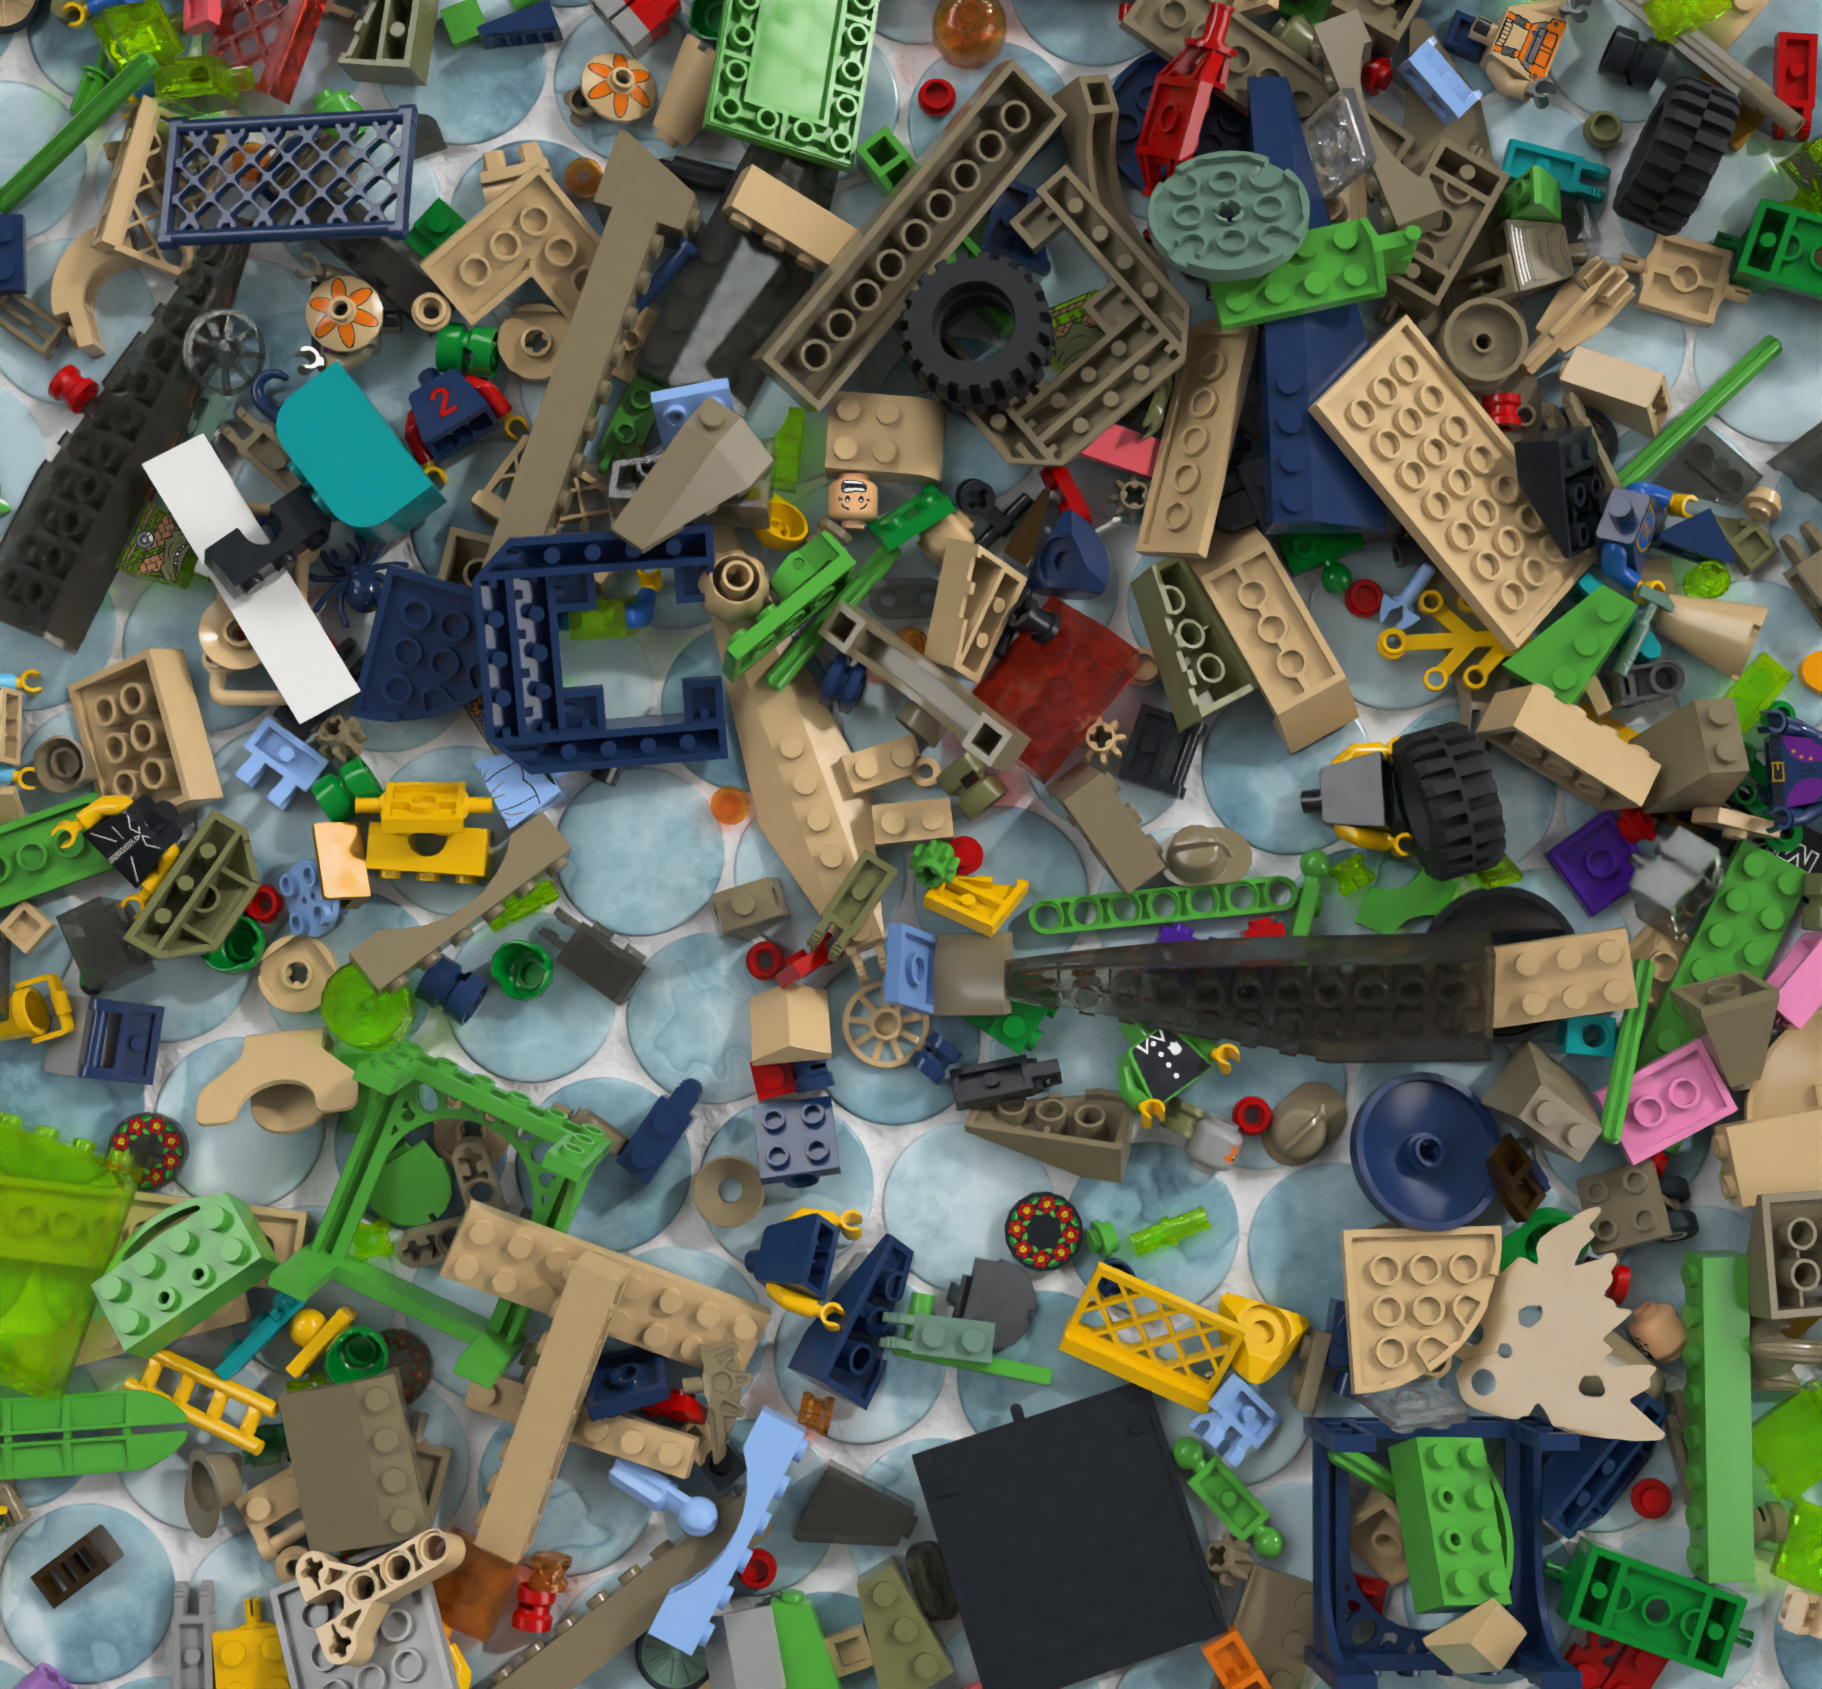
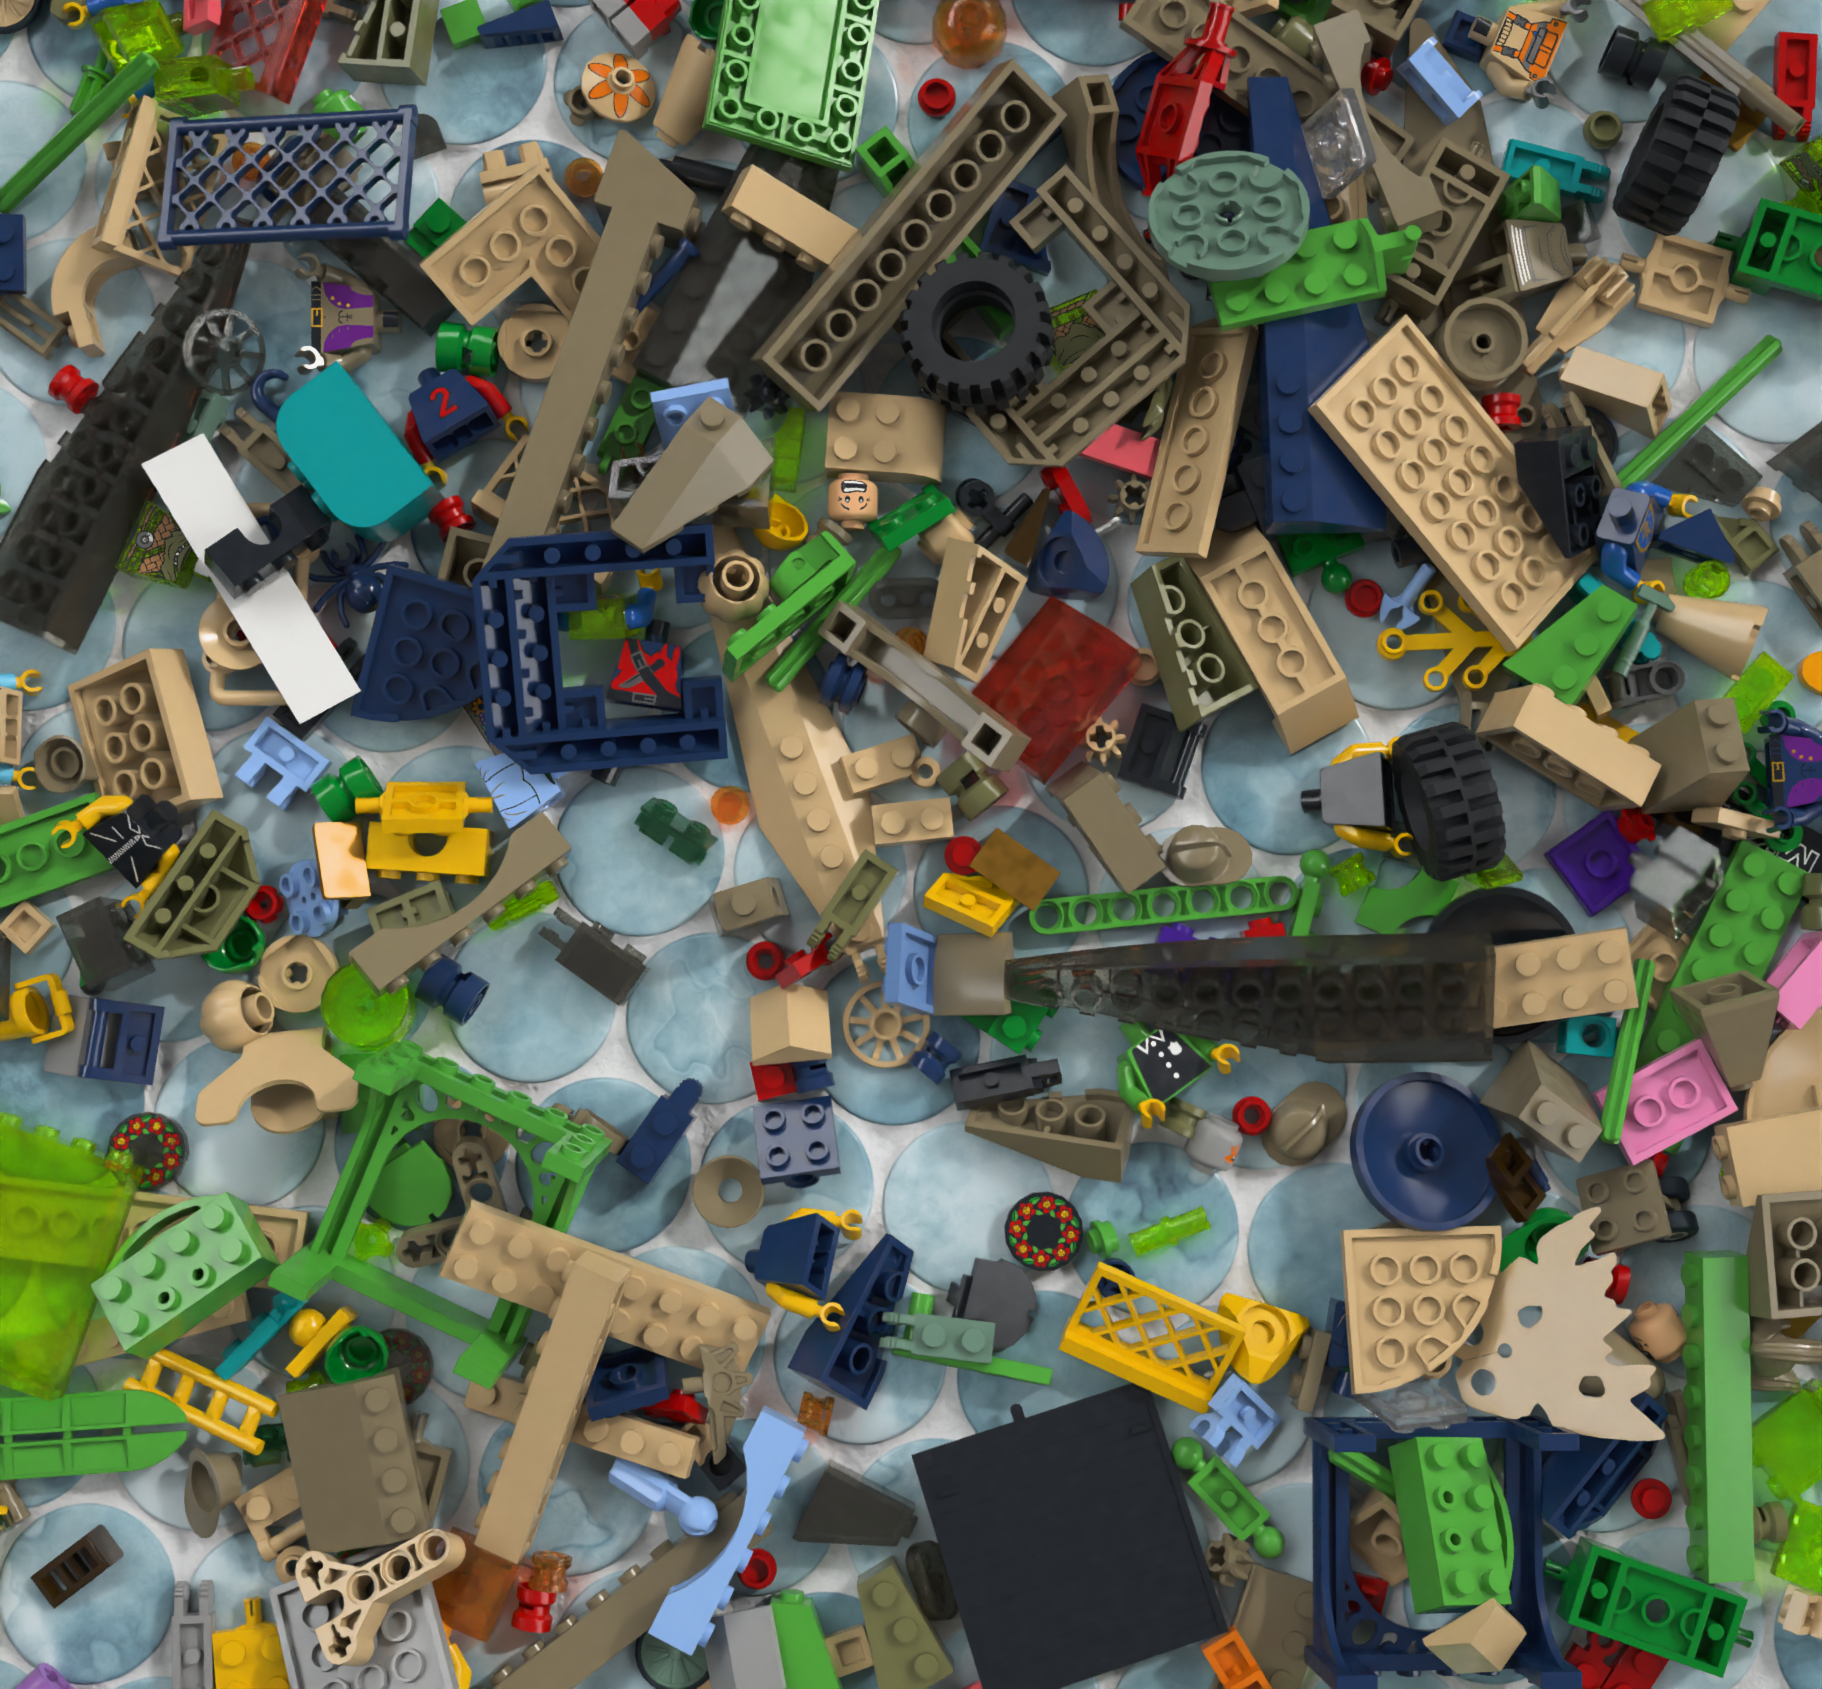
tan dish [306,276,383,352] -> none
dark tan gear [315,714,368,764] -> none
tan plate [411,292,451,332] -> none
green hair [490,939,554,1001] -> none
bright green gear [908,839,960,888] -> none
black piece [992,585,1061,658] -> none
none -> tan plant [200,979,274,1054]
none -> olive hinge [366,880,456,934]
none -> red wheel [427,495,476,543]
none -> torso [607,619,684,713]
none -> clear green hinge [634,797,718,866]
none -> black gear [743,373,791,420]
none -> pearl gold panel [969,827,1061,912]

